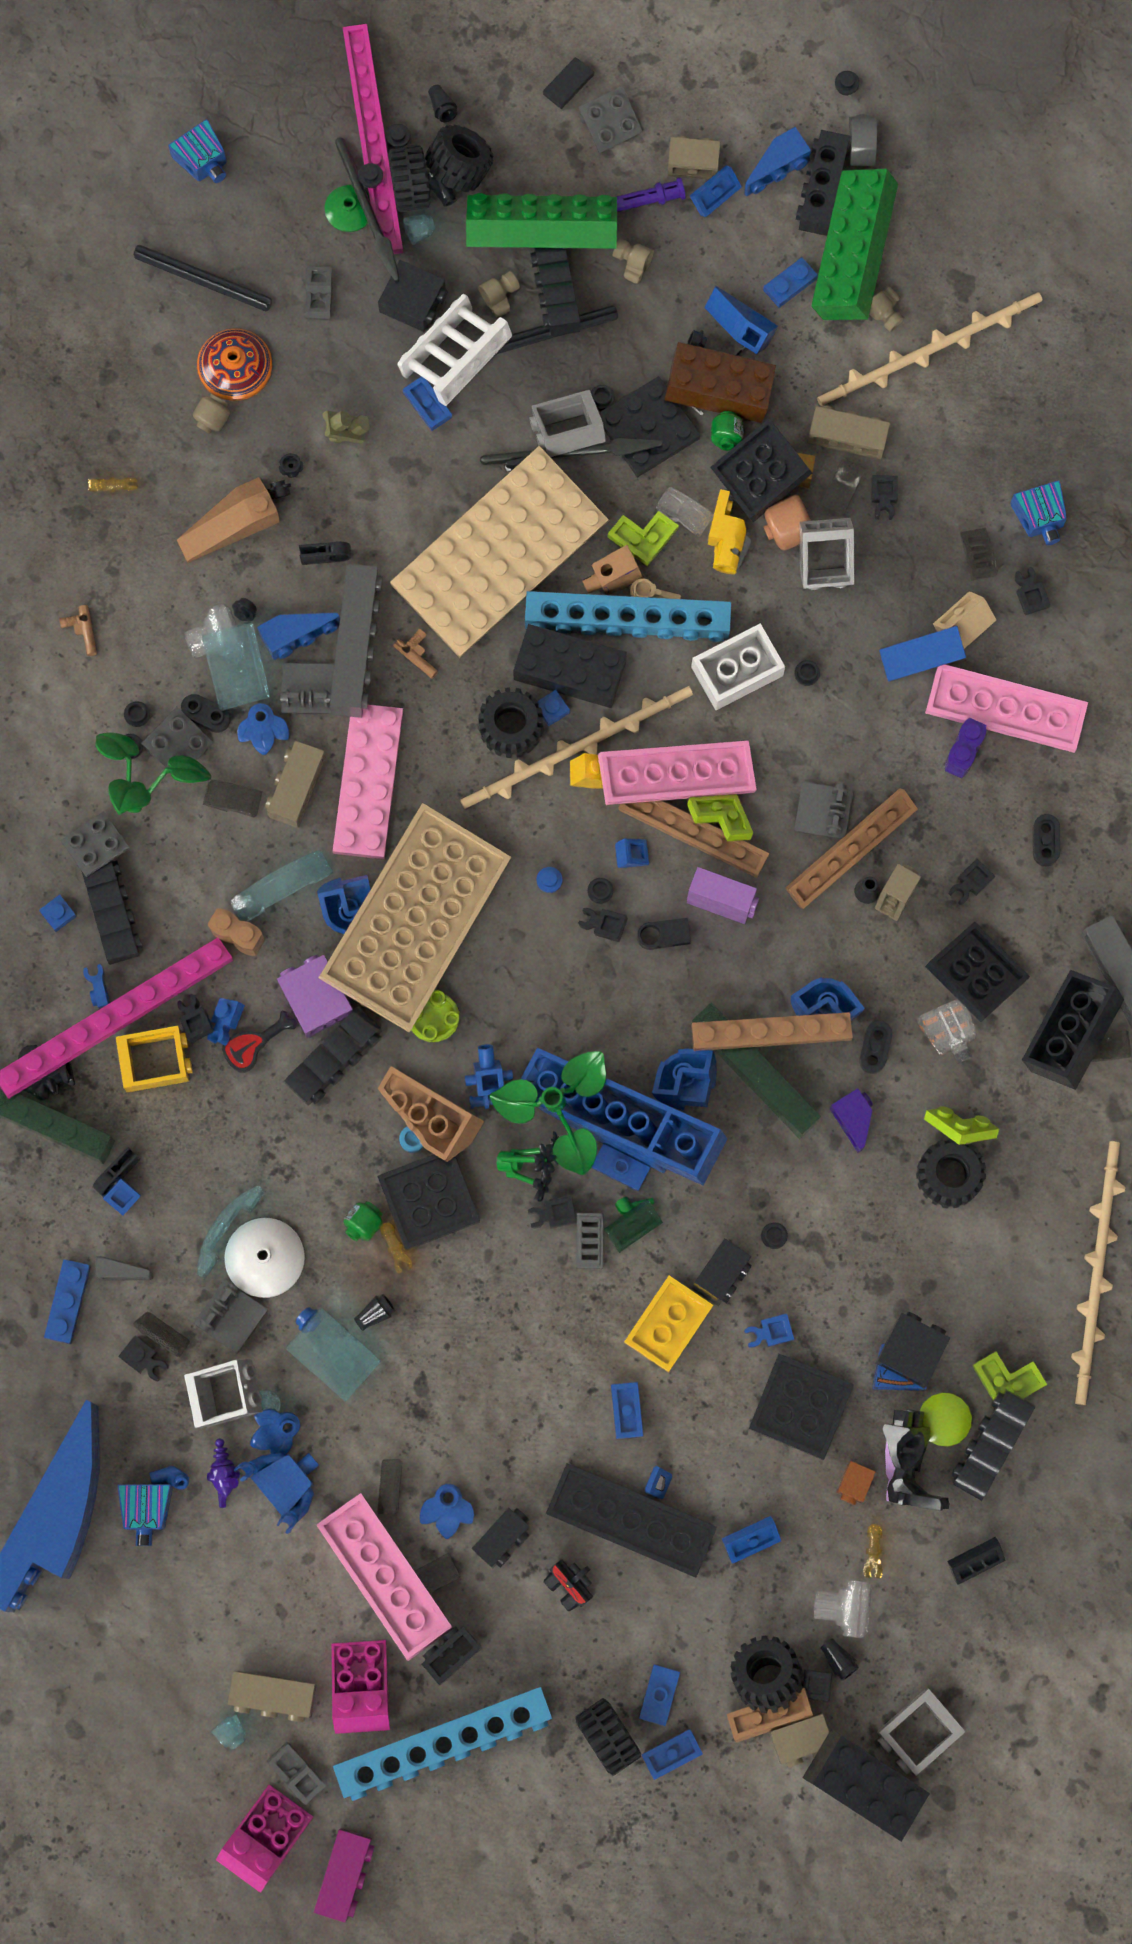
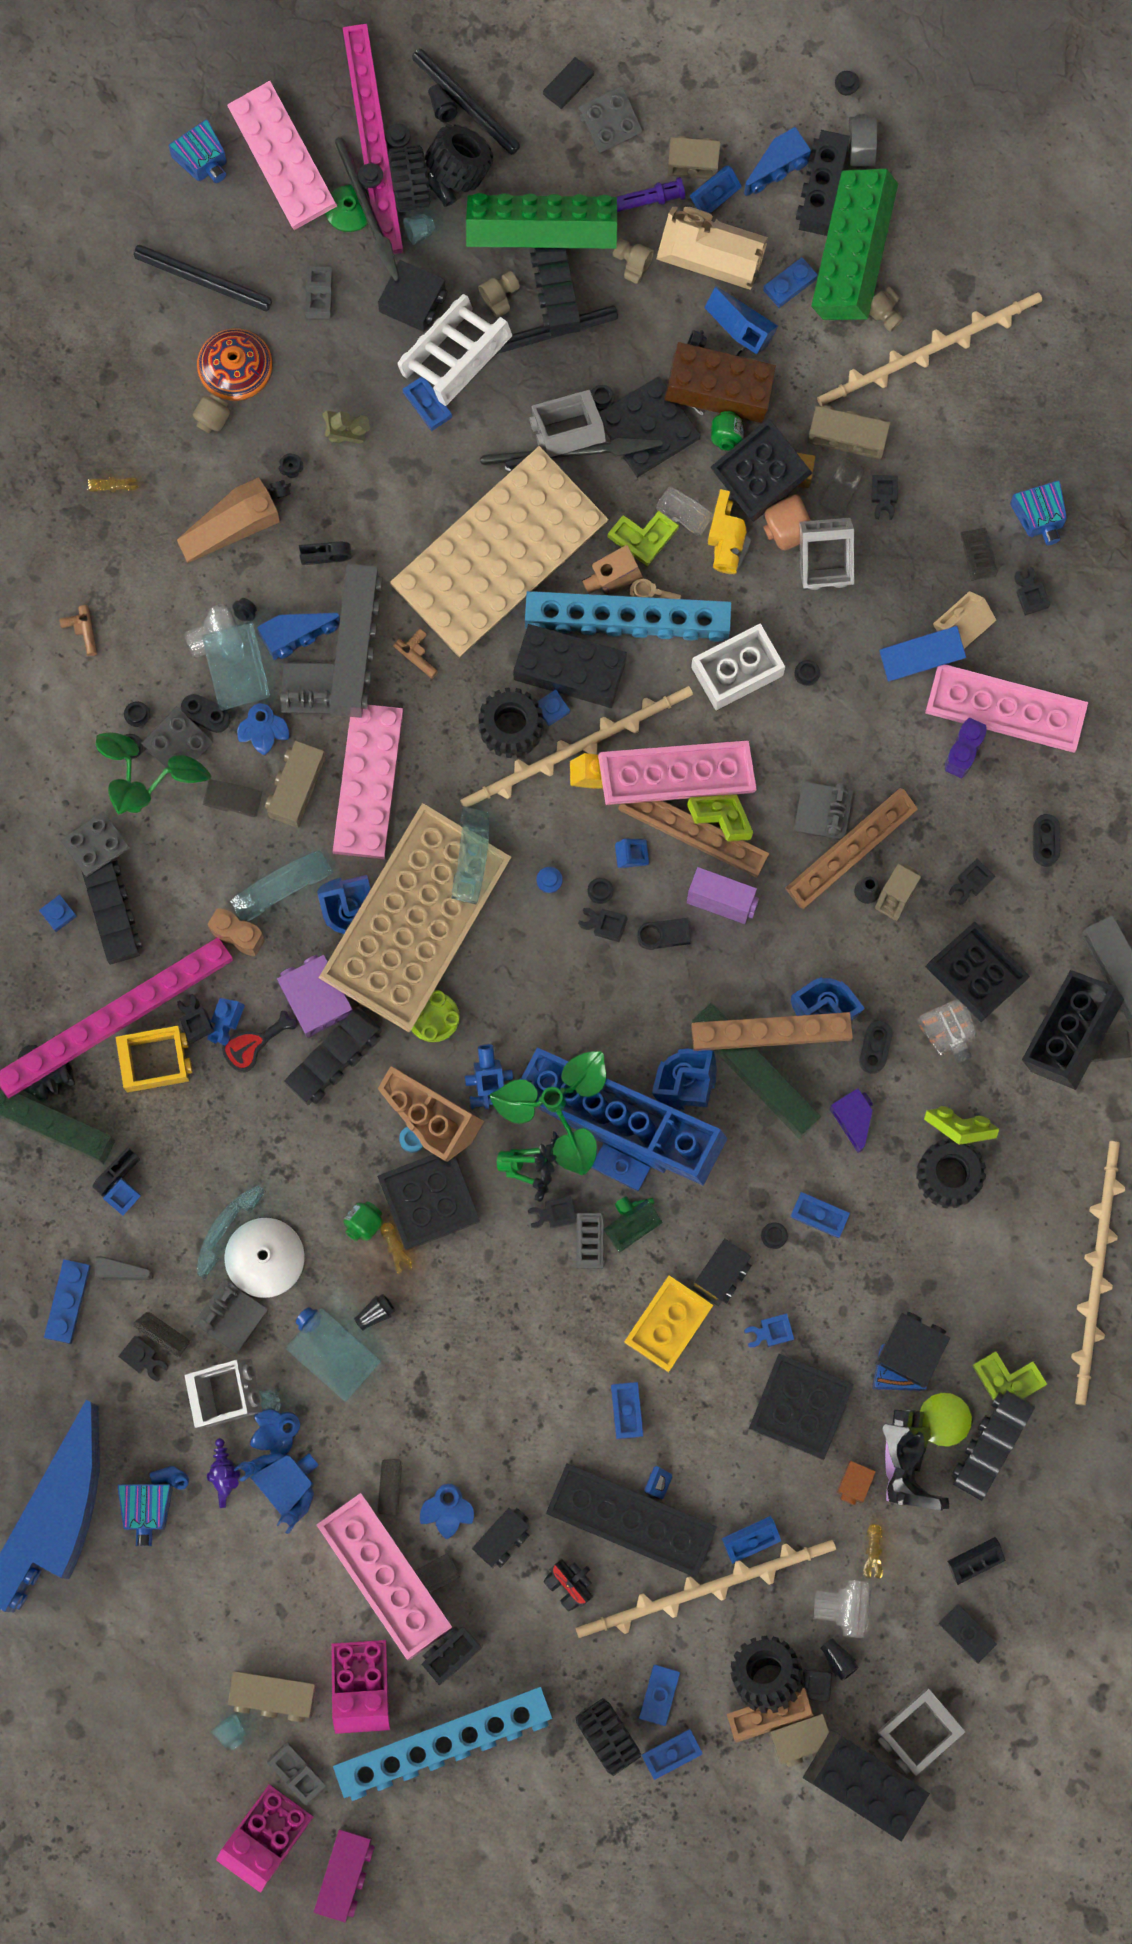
blue plate [83,964,110,1010] -> none
none -> bright pink plate [227,81,337,230]
none -> black axle [412,48,520,155]
none -> clear light blue slope [451,806,489,904]
none -> tan plant [575,1540,836,1638]
none -> tan brick [656,207,768,290]
none -> blue plate [790,1192,850,1239]
none -> black plate [938,1604,997,1664]

